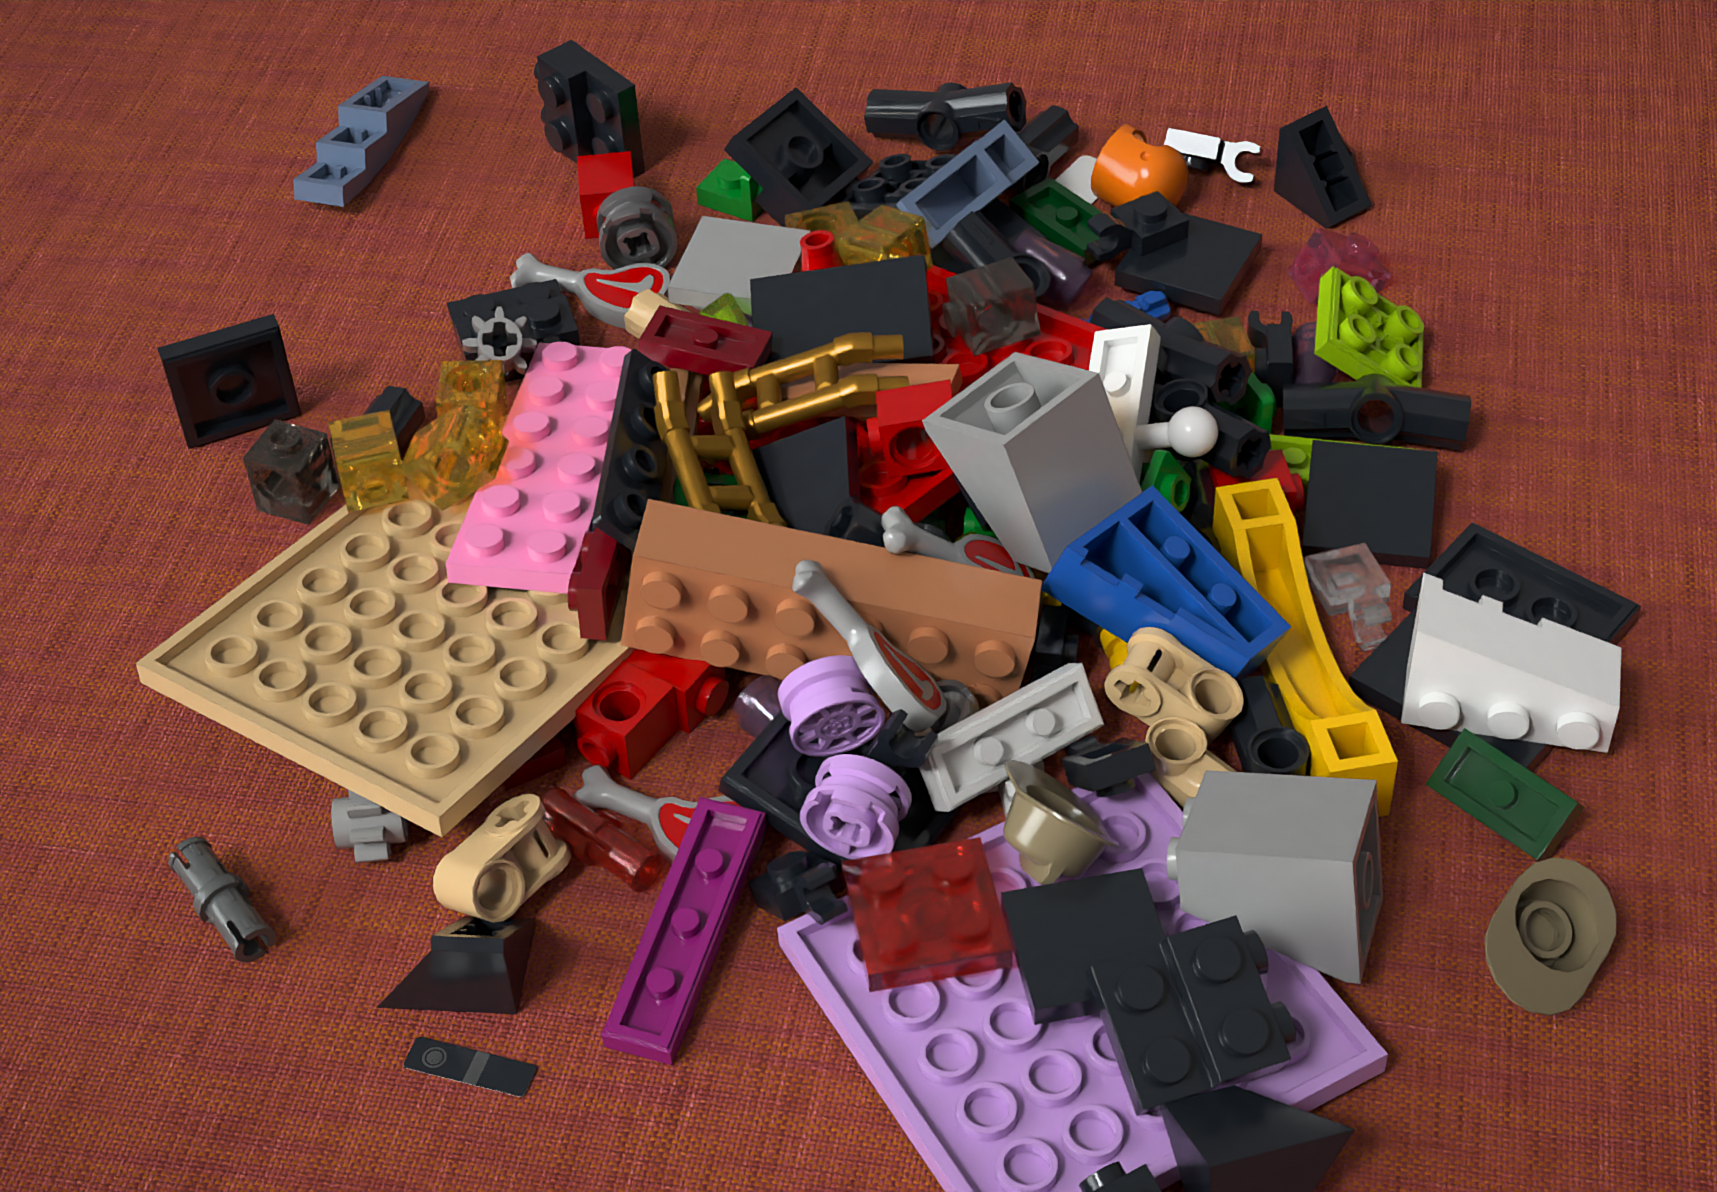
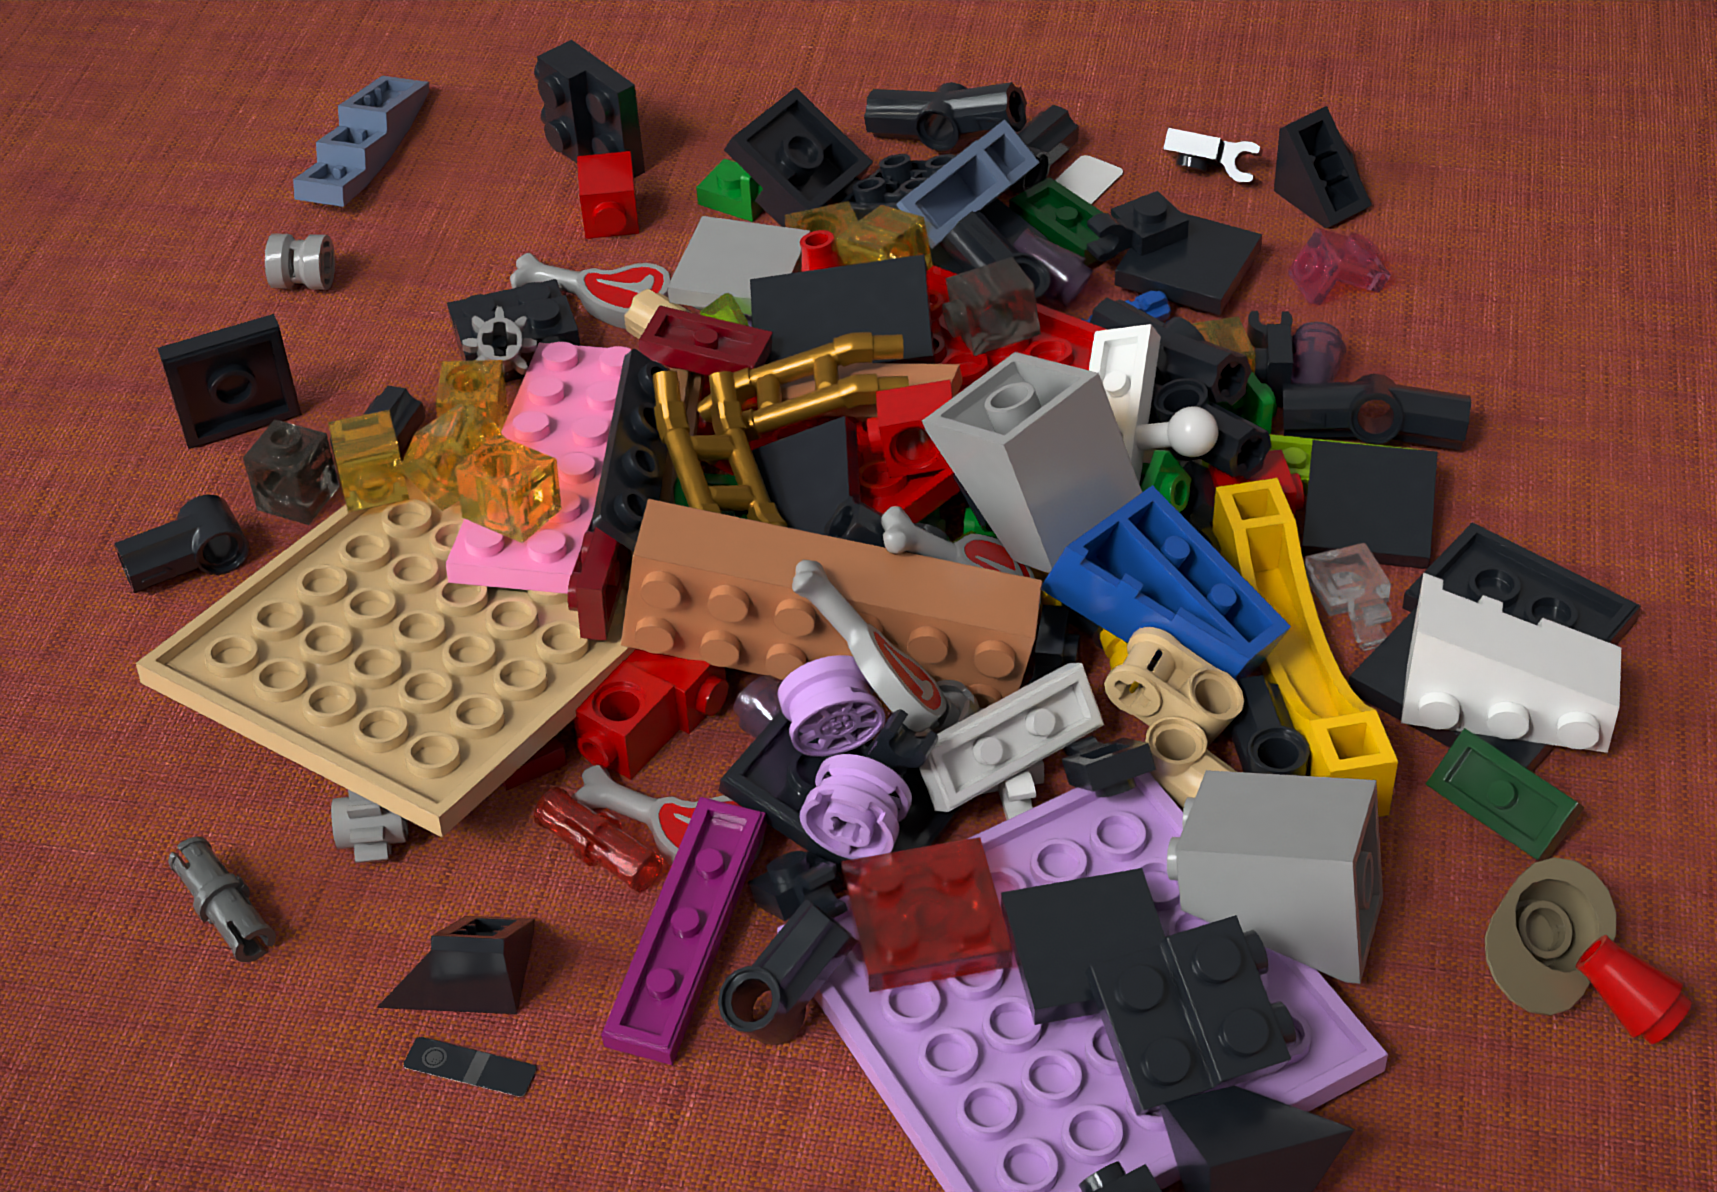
tan piece [433,794,571,923] -> none
flat silver wheel [597,186,678,269] -> none
dark tan piece [1003,760,1120,885] -> none
orange helmet [1091,123,1189,207] -> none
lime tile [1314,266,1424,388] -> none
none -> black piece [114,494,249,593]
none -> light grey wheel [265,233,335,290]
none -> clear yellow brick [455,434,562,543]
none -> black piece [718,898,858,1045]
none -> red cone [1575,935,1692,1045]

